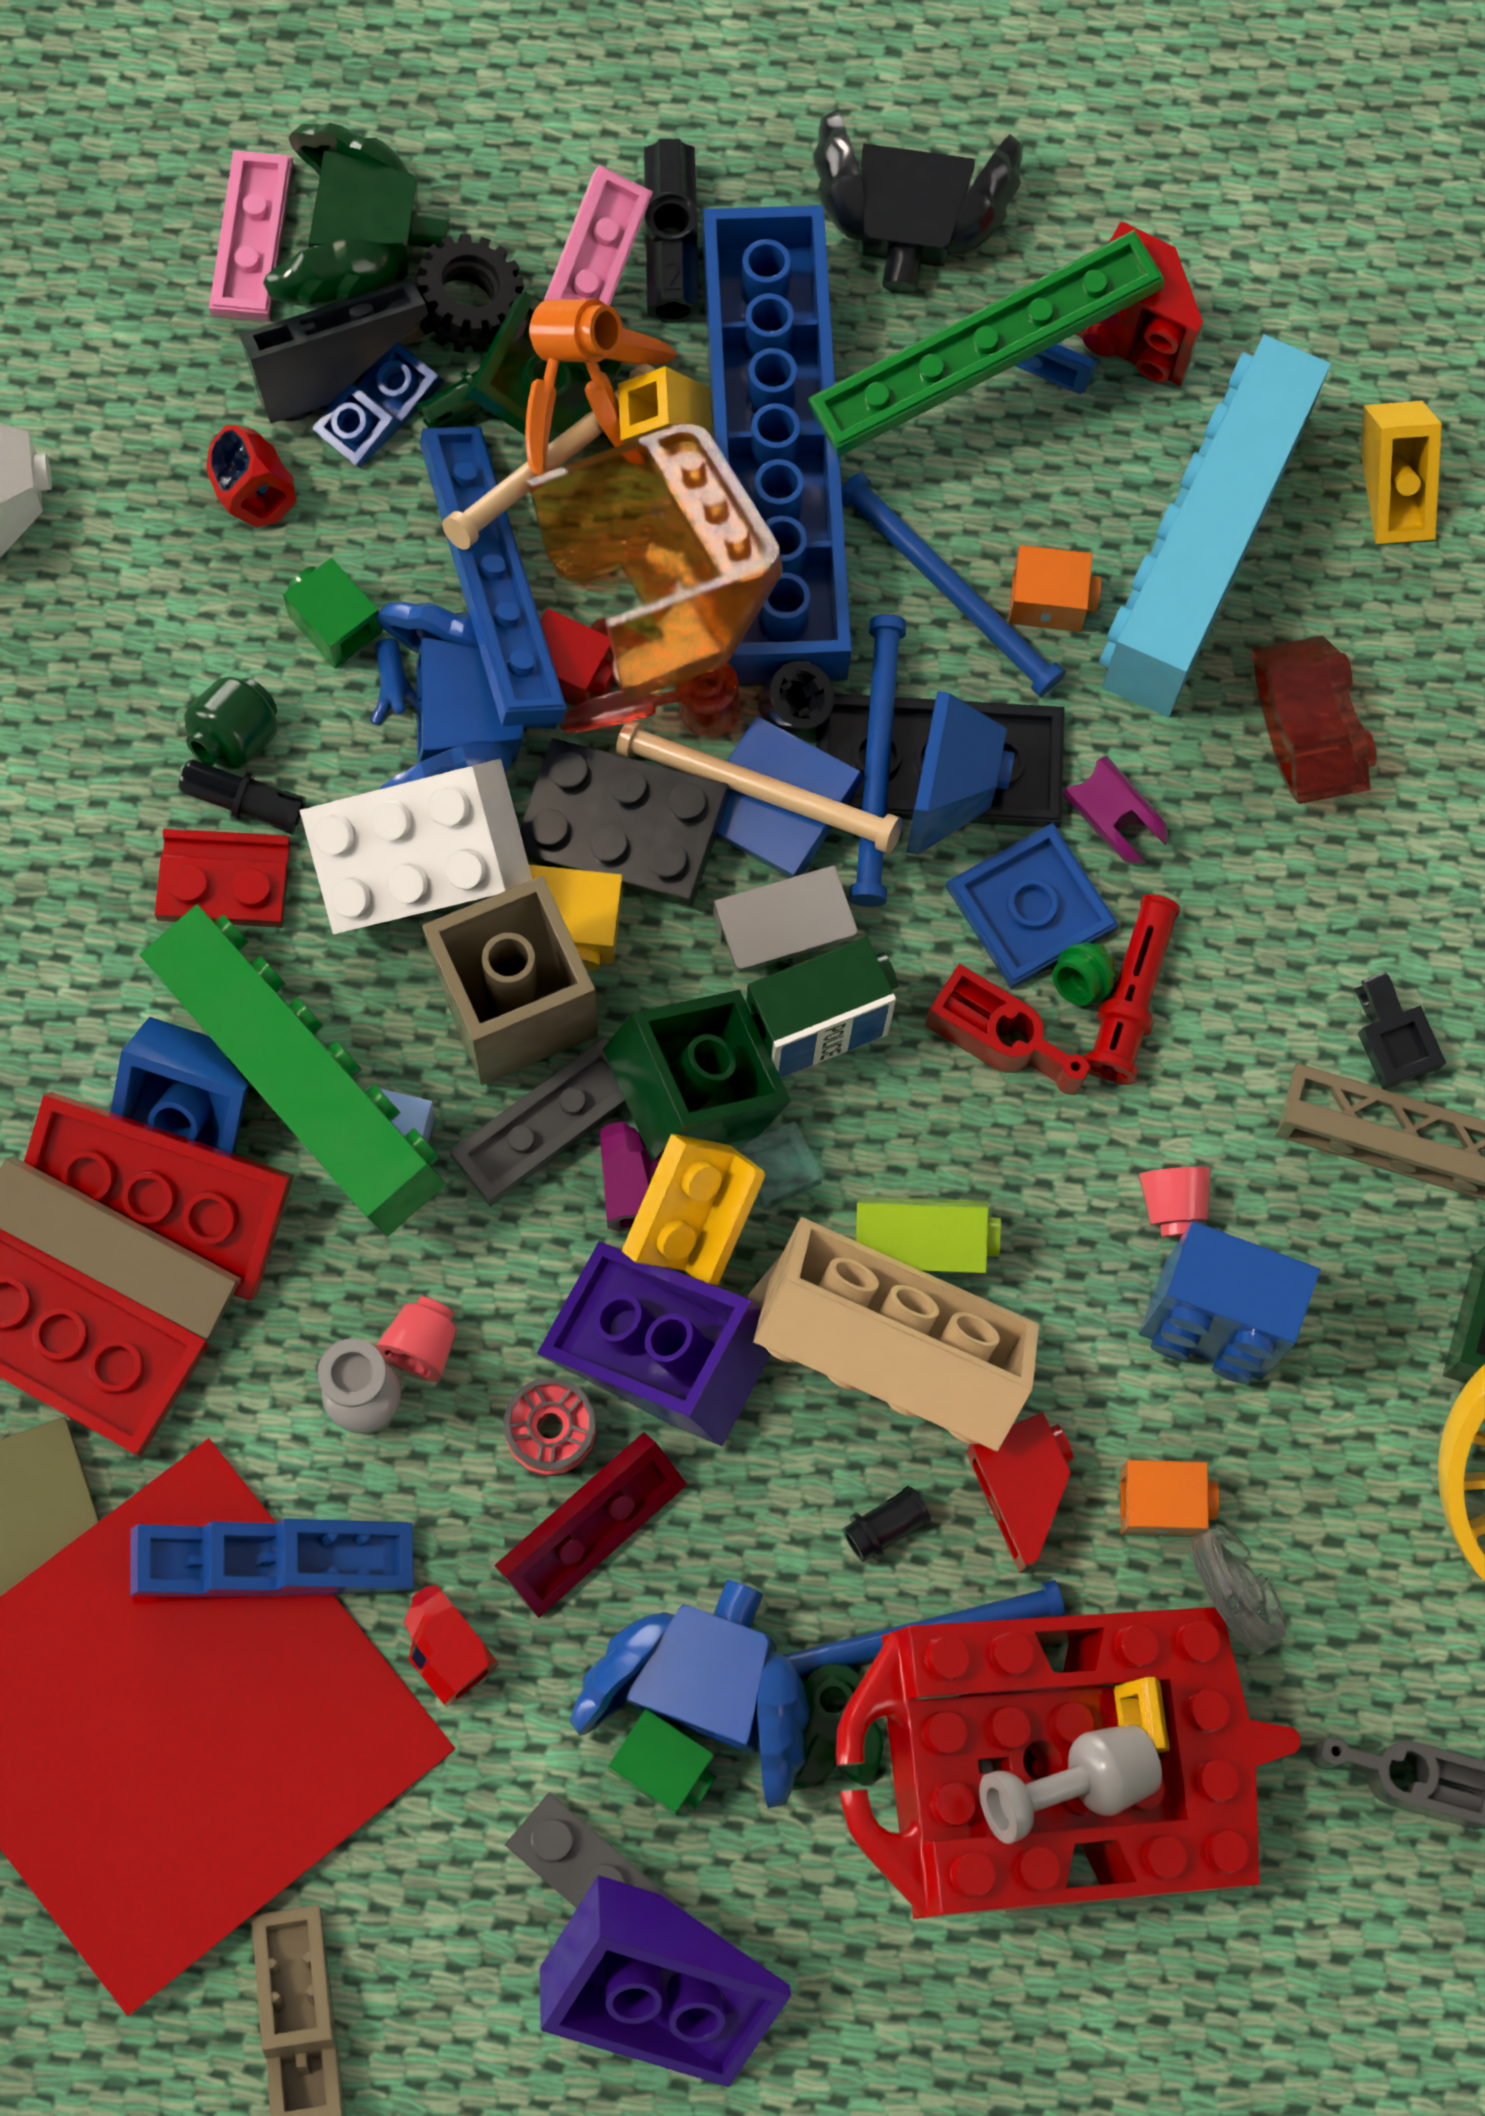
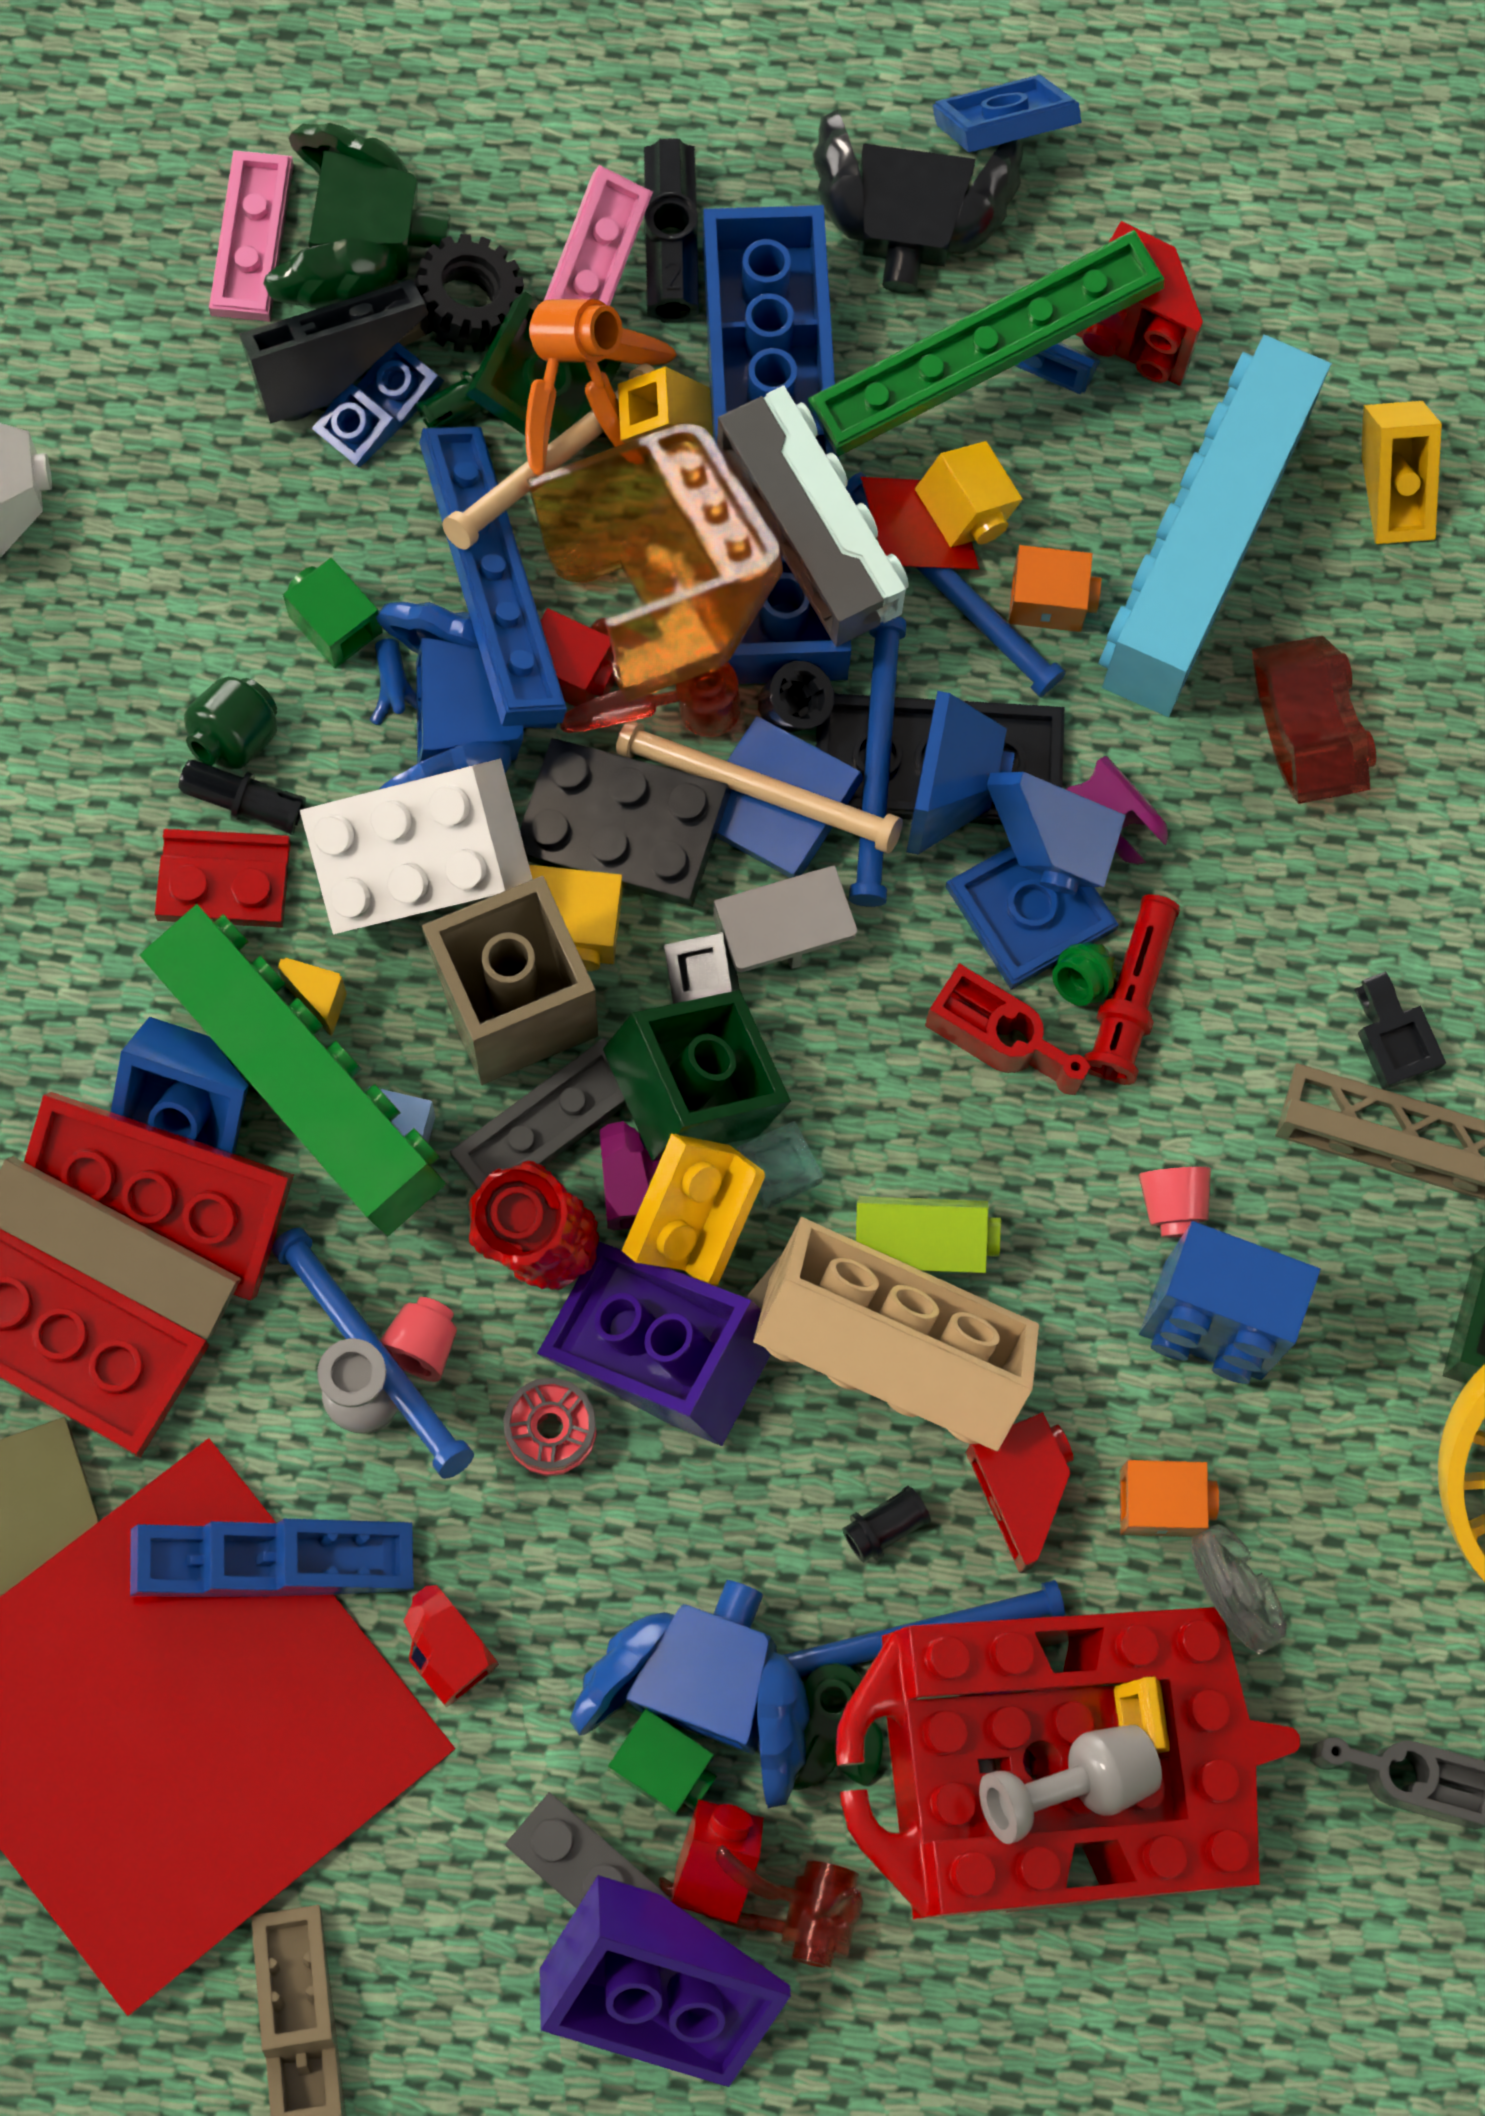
red rock [206,425,296,528] -> none
dark red plate [494,1432,687,1618] -> none
dark green piece [746,937,898,1078] -> none
none -> blue bar [272,1227,474,1479]
none -> yellow slope [278,957,347,1036]
none -> red hair [468,1161,599,1291]
none -> clear red plant [659,1845,863,1969]
none -> plate [664,932,740,1004]
none -> red brick [671,1799,764,1924]
none -> dark grey piece [717,385,909,647]
none -> red sticker [861,477,979,570]
none -> yellow brick [915,441,1023,547]
none -> blue tile [932,75,1082,152]
none -> blue slope [987,772,1126,895]

